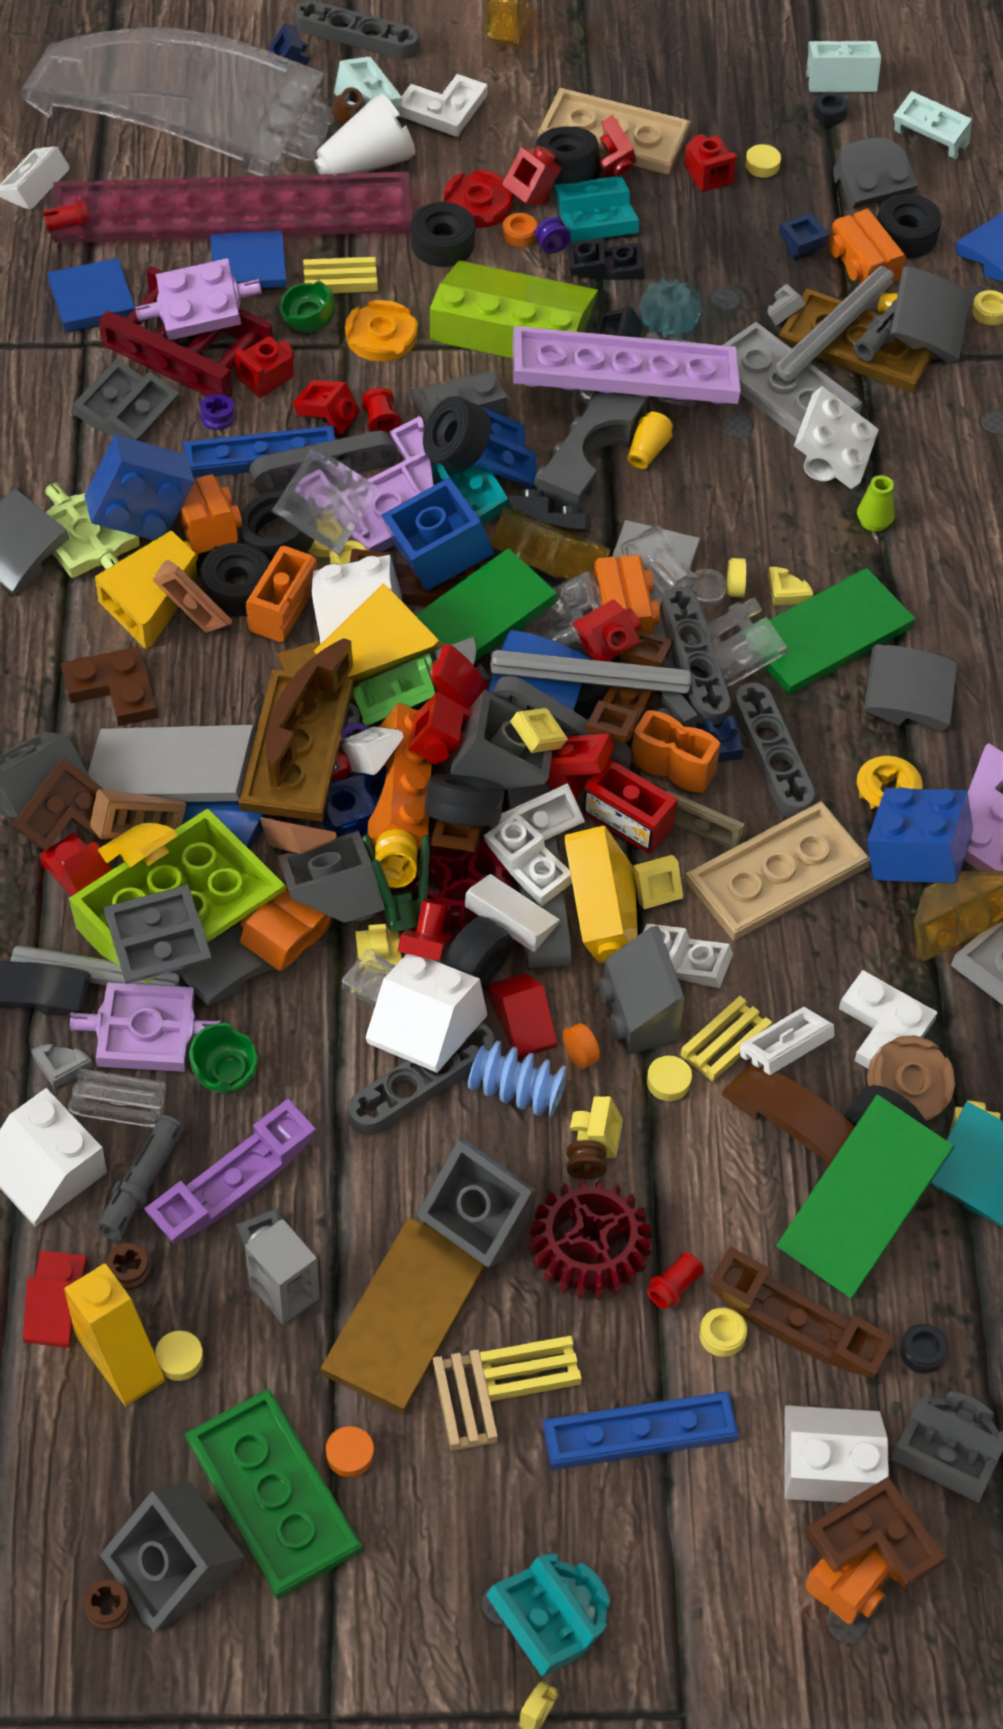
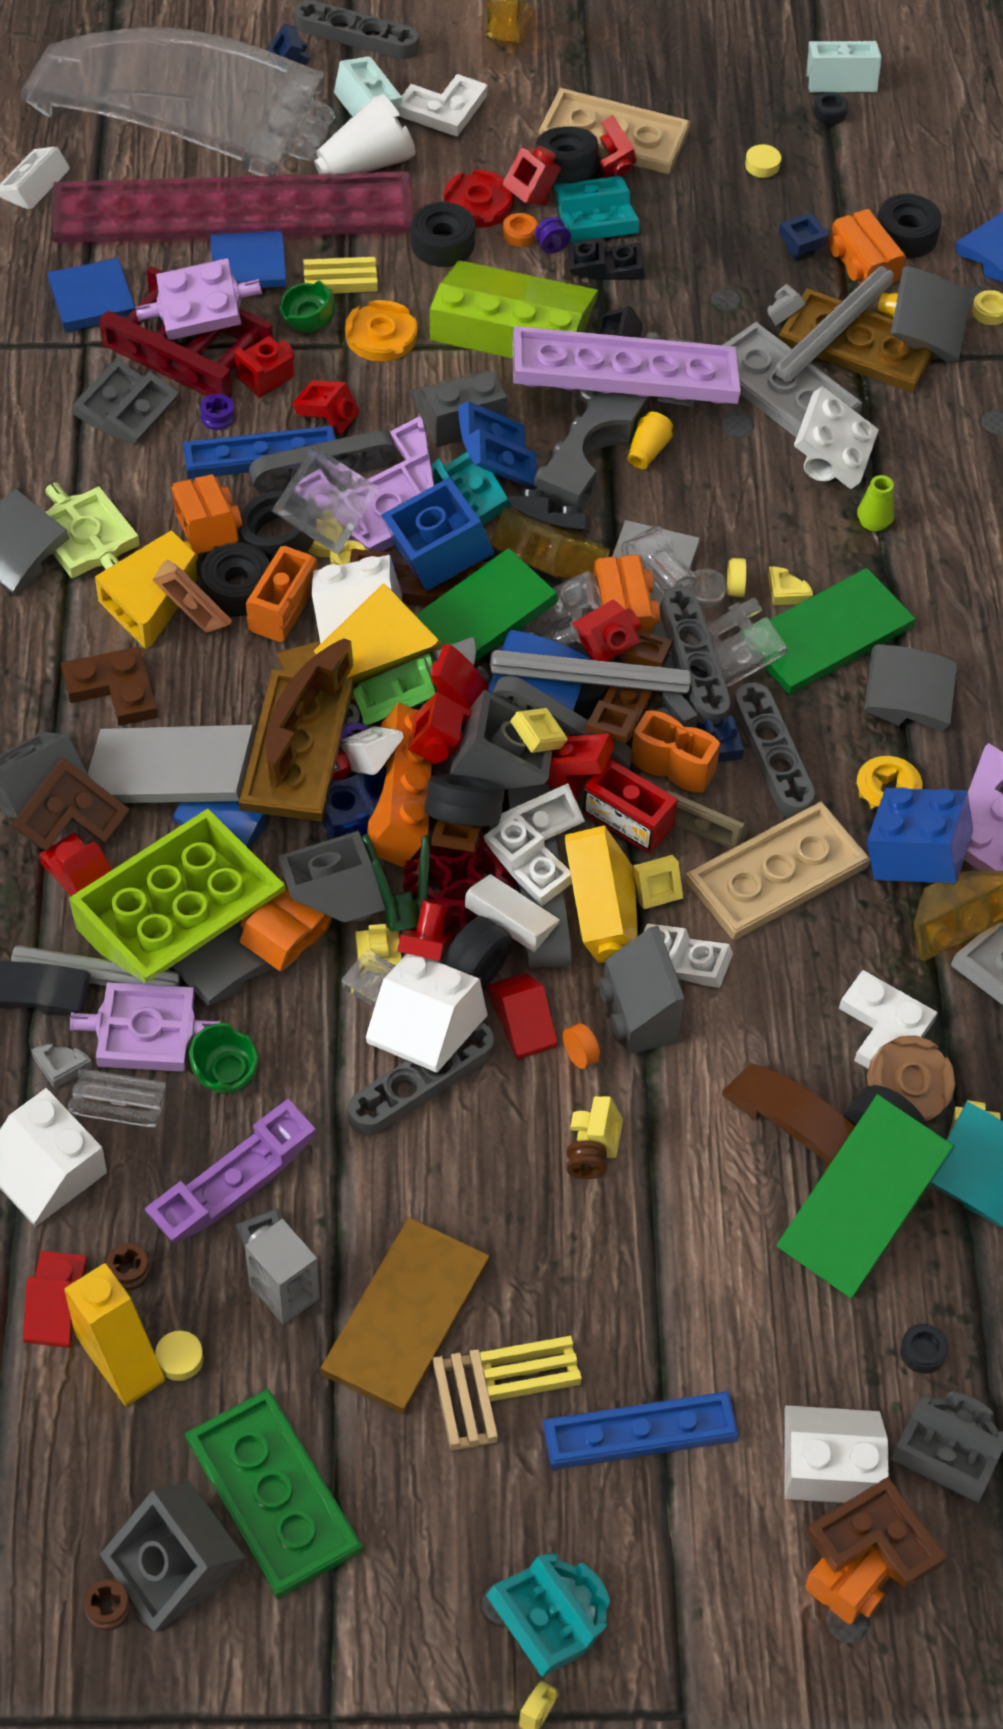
red pin [42,199,90,233] -> none
blue brick [84,434,195,540] -> none
medium nougat slope [90,789,187,840] -> none
dark grey pin [95,1115,185,1241] -> none
yellow slope [97,823,178,868] -> none
dark grey slope [103,884,212,984] -> none
nougat slope [260,817,337,854] -> none
orange tile [326,1426,374,1478] -> none
reddish brown cone [332,87,366,125] -> none
red bush [362,387,402,435] -> none
yellow wheel [374,829,418,888] -> none
dark grey slope [416,1138,536,1268] -> none
black tyre [423,396,491,471] -> none
light blue piece [468,1040,567,1119] -> none
dark red gear [529,1178,652,1301] -> none
clear light blue gear [640,277,702,339] -> none
light yellow tile [647,1056,692,1101] -> none
red pin [647,1252,704,1310] -> none
light yellow tile [680,996,772,1083] -> none
red brick [684,134,737,192] -> none
light yellow tile [700,1307,747,1357] -> none
reddish brown slope [708,1246,895,1378] -> none
white tile [739,1007,835,1075] -> none
dark grey slope [833,138,919,208] -> none
dark grey pin [853,299,897,361] -> none
light aqua hinge [893,91,972,160] -> none

